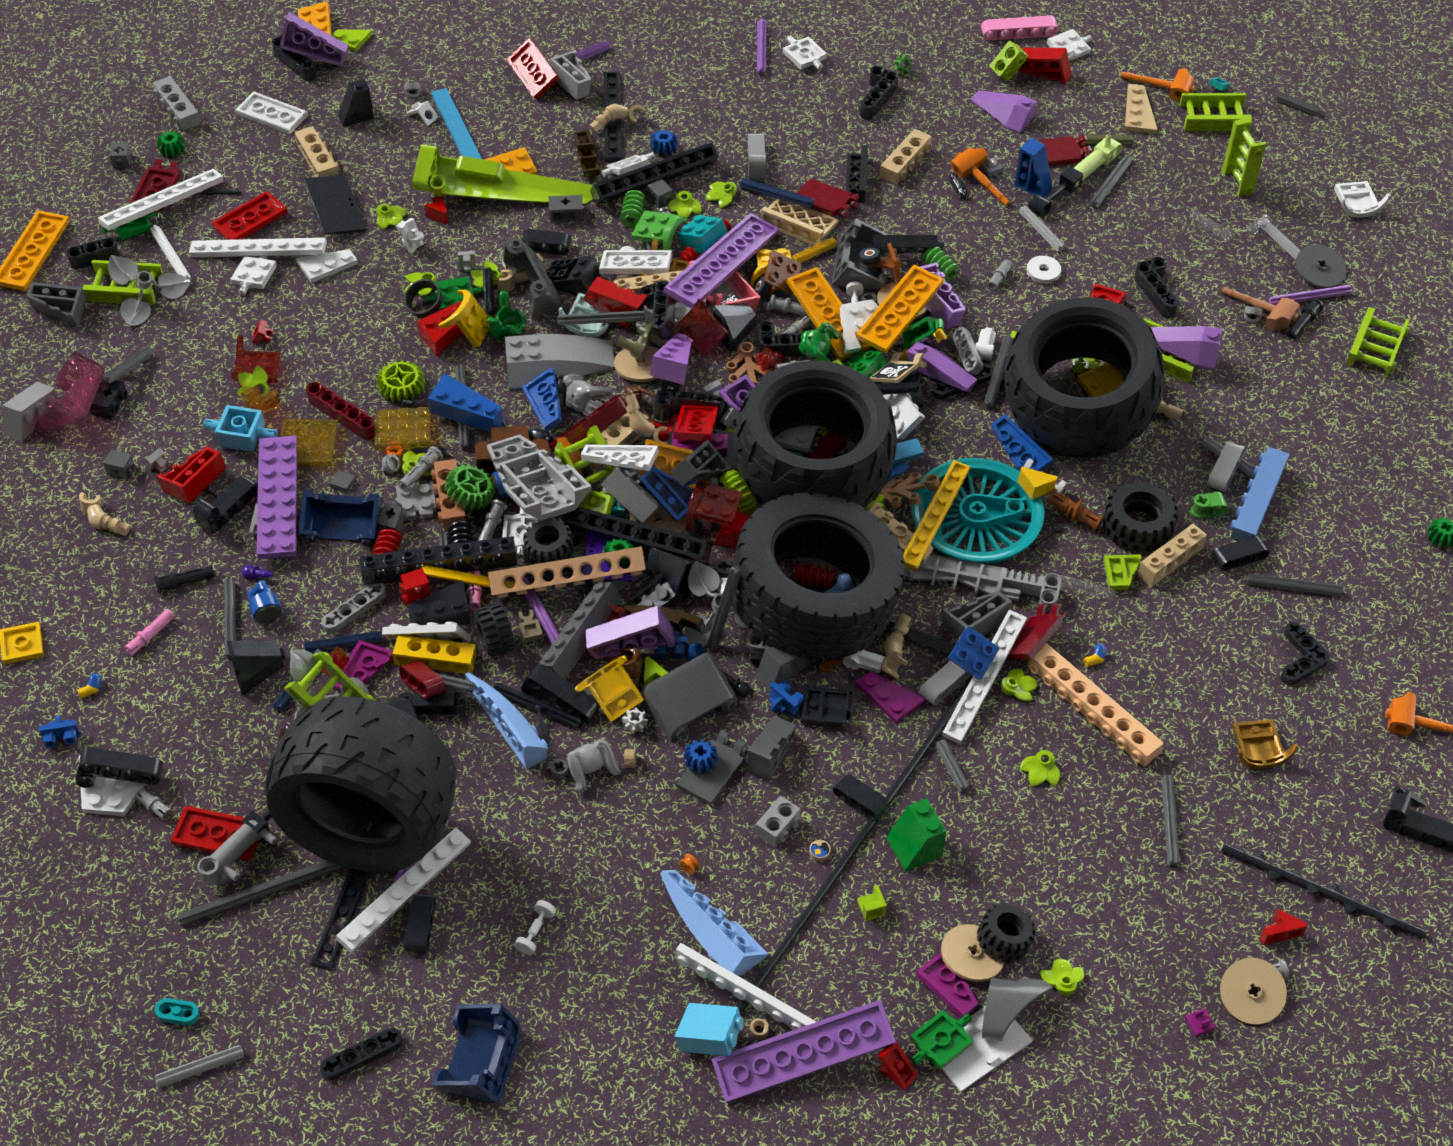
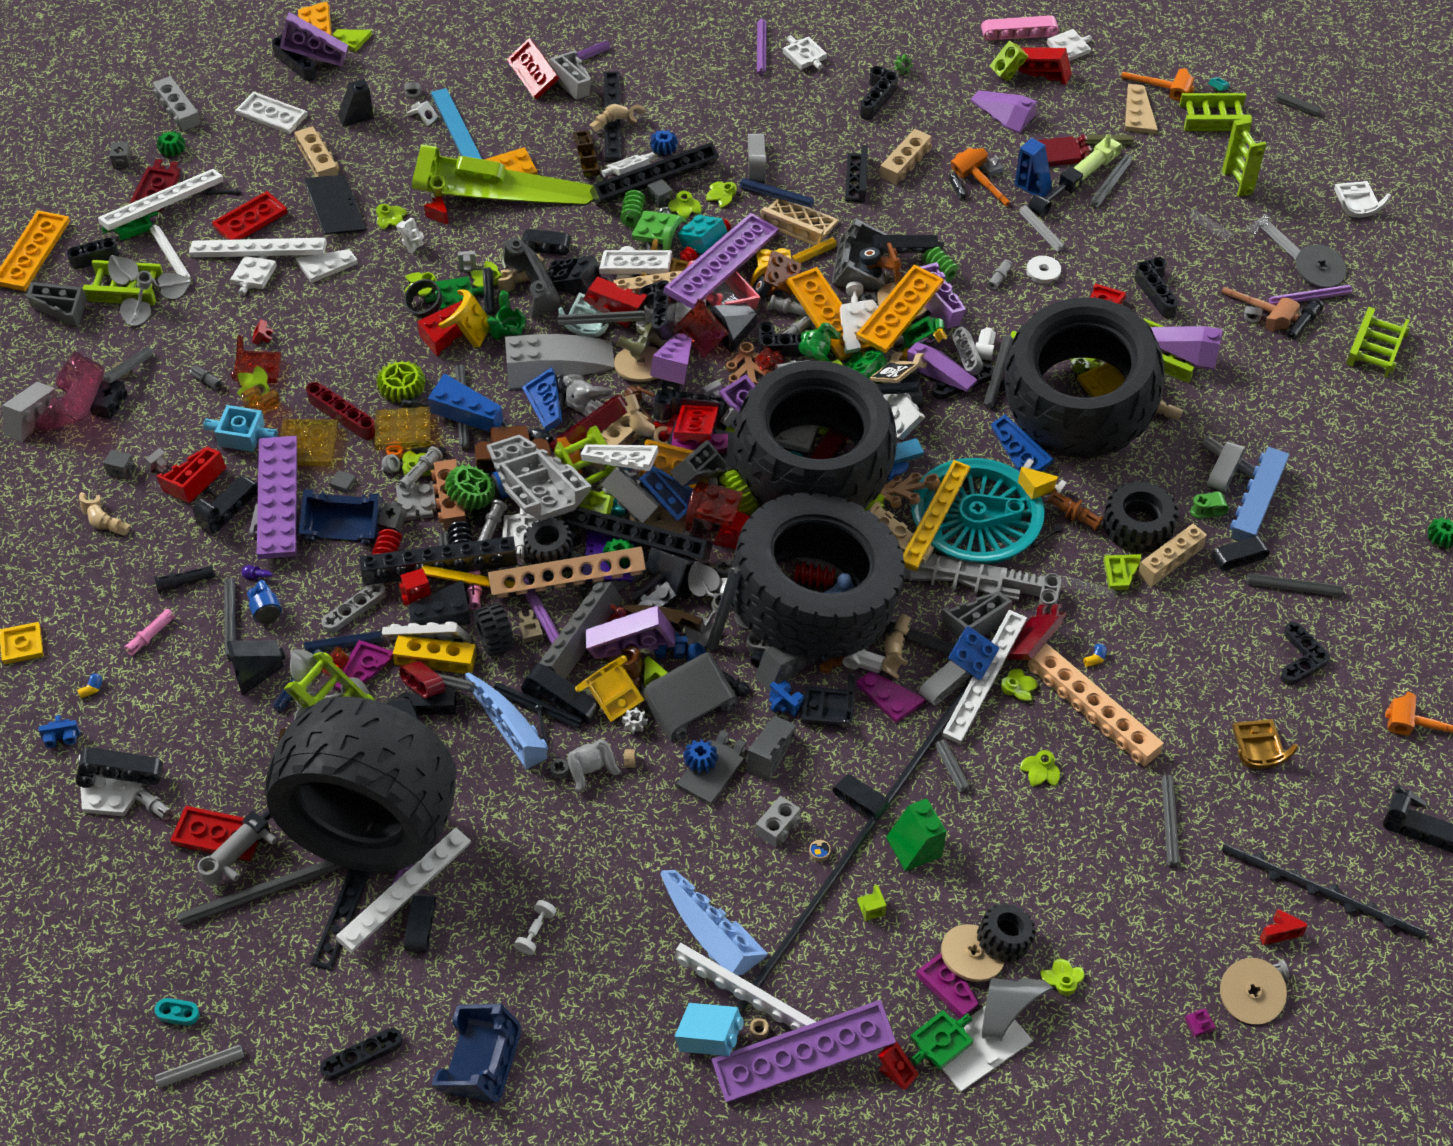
dark grey brick [548,195,584,222] -> none
orange bush [679,854,700,875] -> none
dark red tile [796,178,860,218] -> none
none -> dark grey axle [190,365,222,390]

